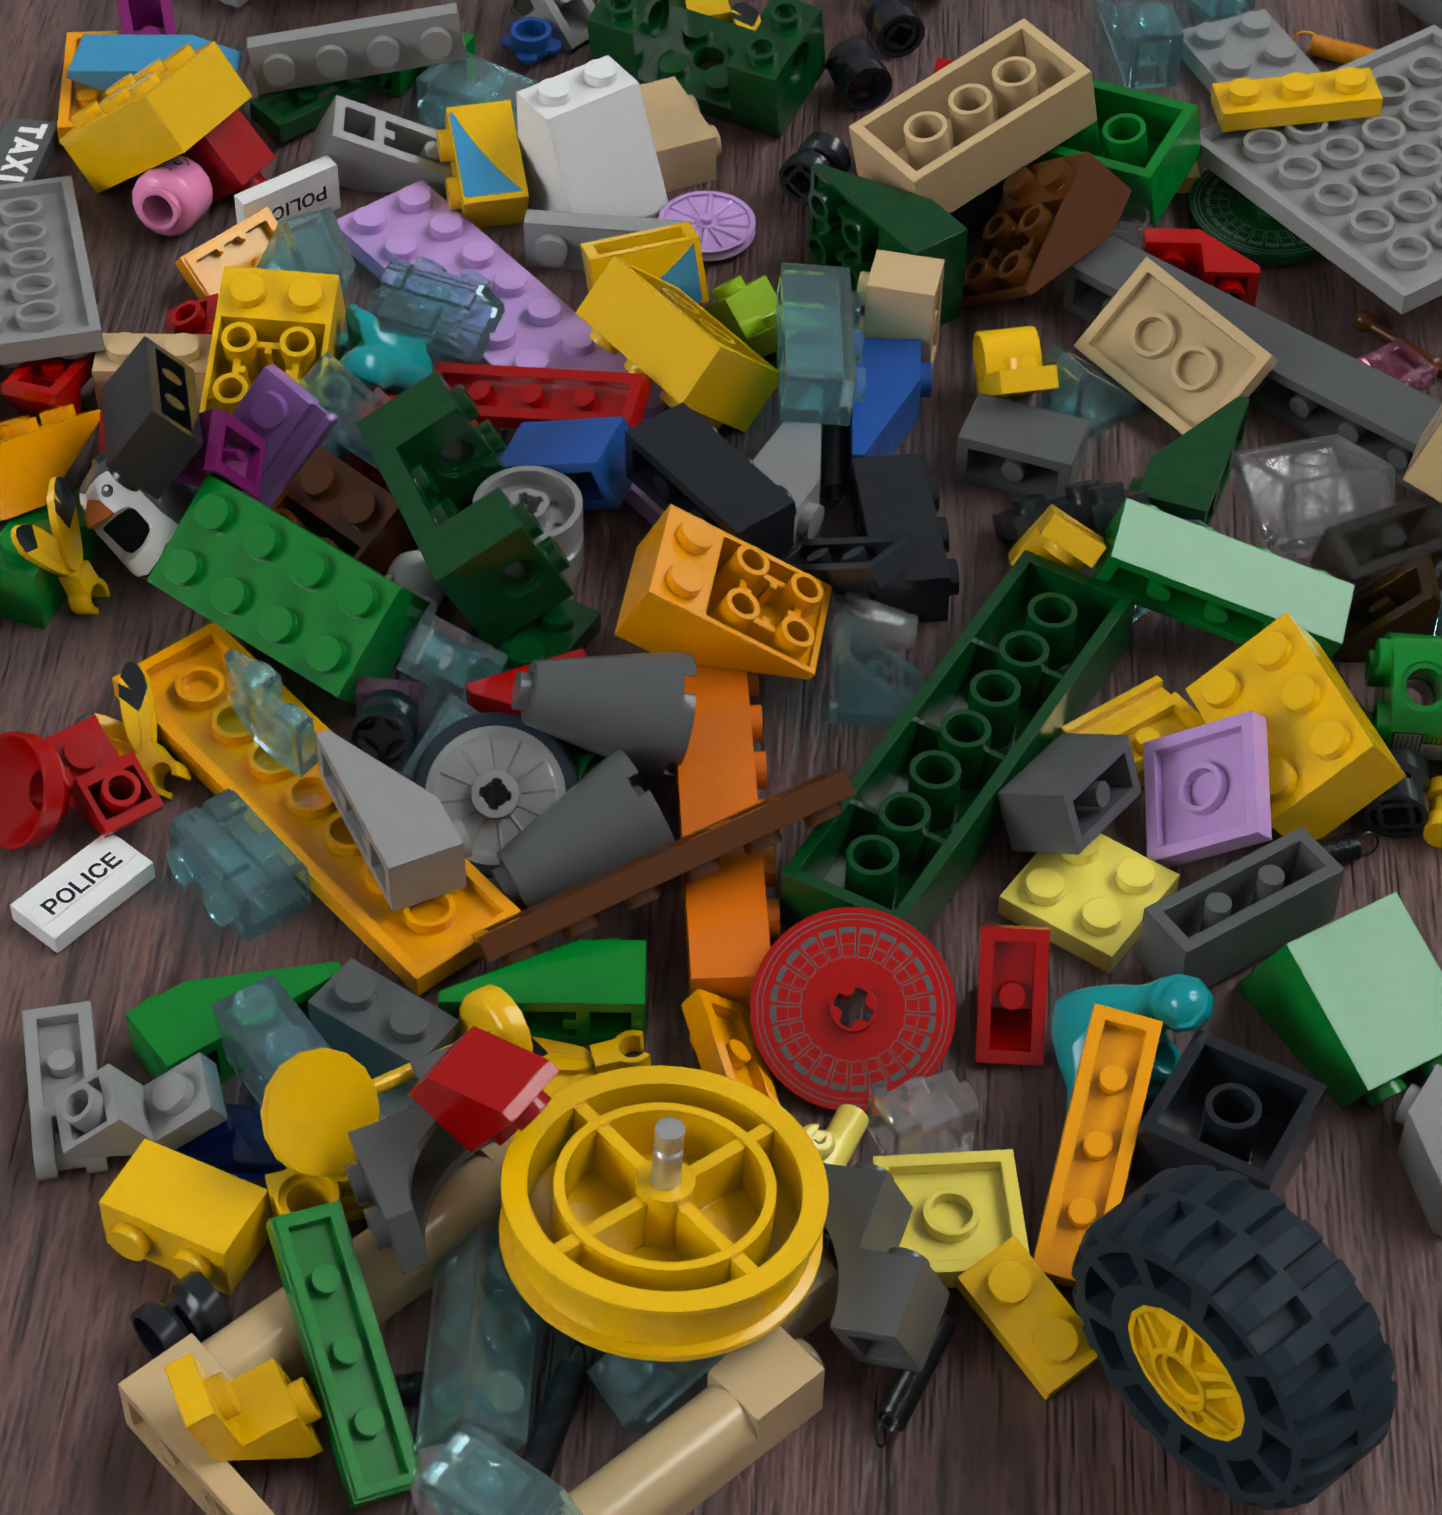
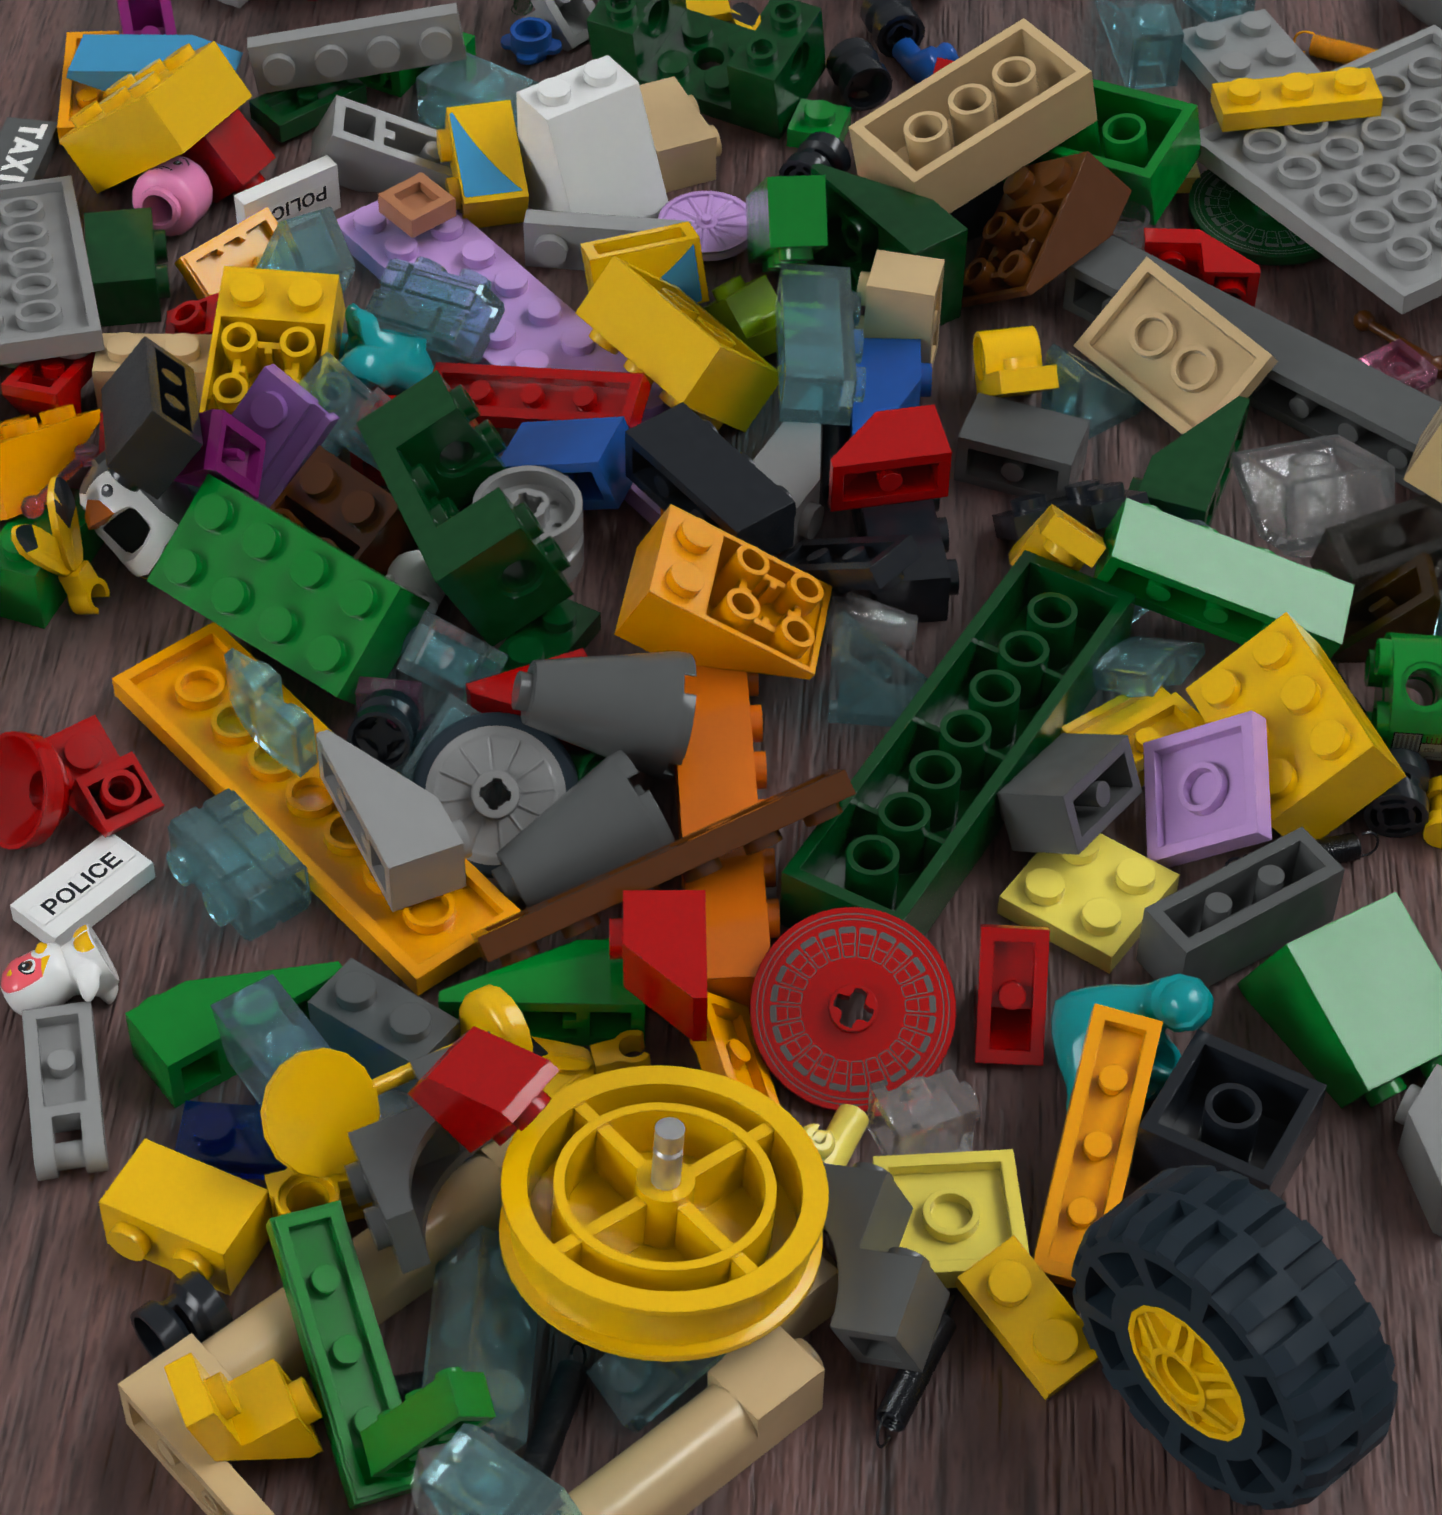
light grey slope [53,1052,228,1159] -> none
yellow piece [75,662,191,800] -> none
none -> white animal [0,924,120,1016]
none -> clear pink hinge [20,443,99,519]
none -> dark green brick [84,207,171,327]
none -> green piece [360,1367,496,1477]
none -> nougat plate [378,172,456,238]
none -> red slope [609,890,708,1041]
none -> green brick [746,175,828,273]
none -> green plate [787,98,852,148]
none -> red slope [828,404,952,512]
none -> blue arm [892,38,959,83]
none -> clear light blue slope [1092,636,1205,697]

